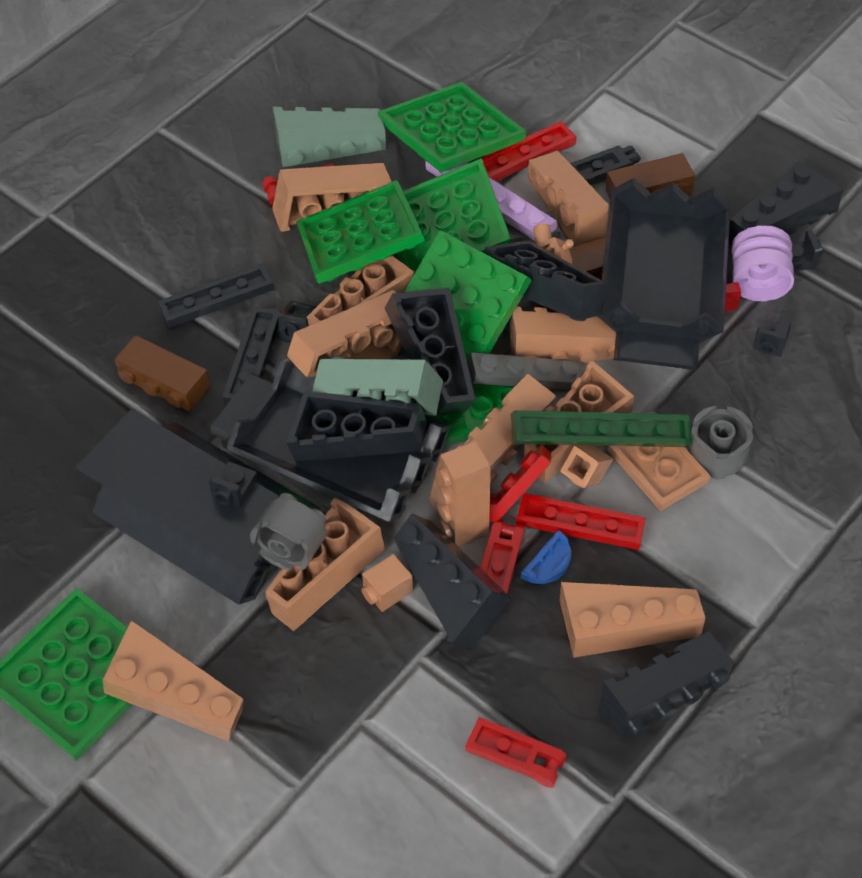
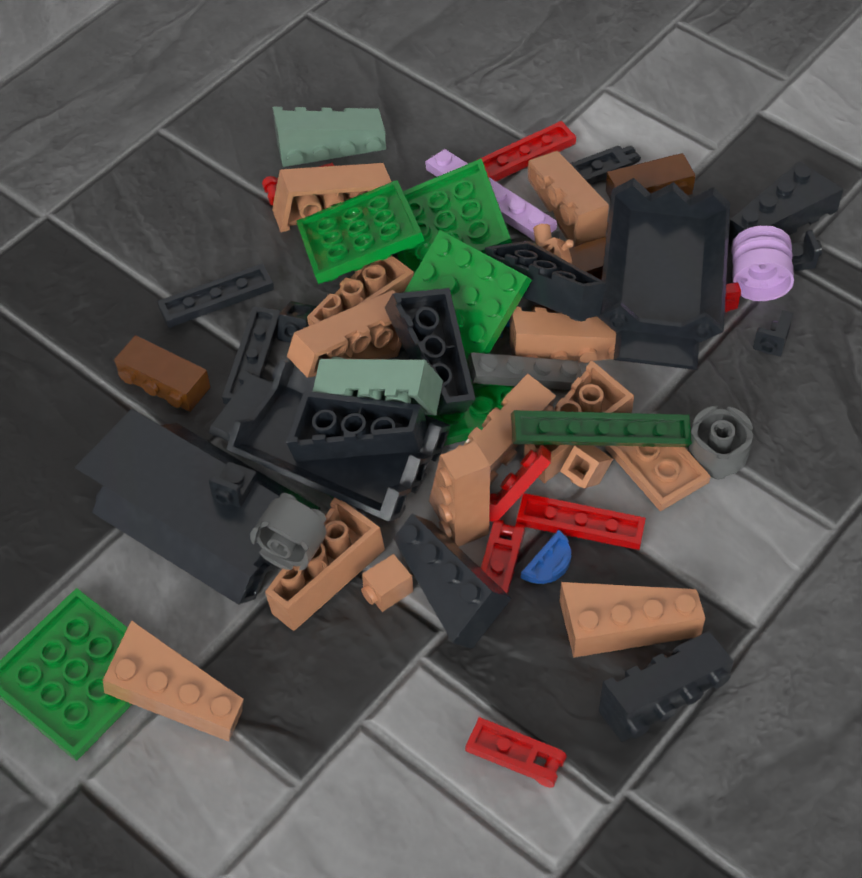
green plate [378,82,526,173] -> none

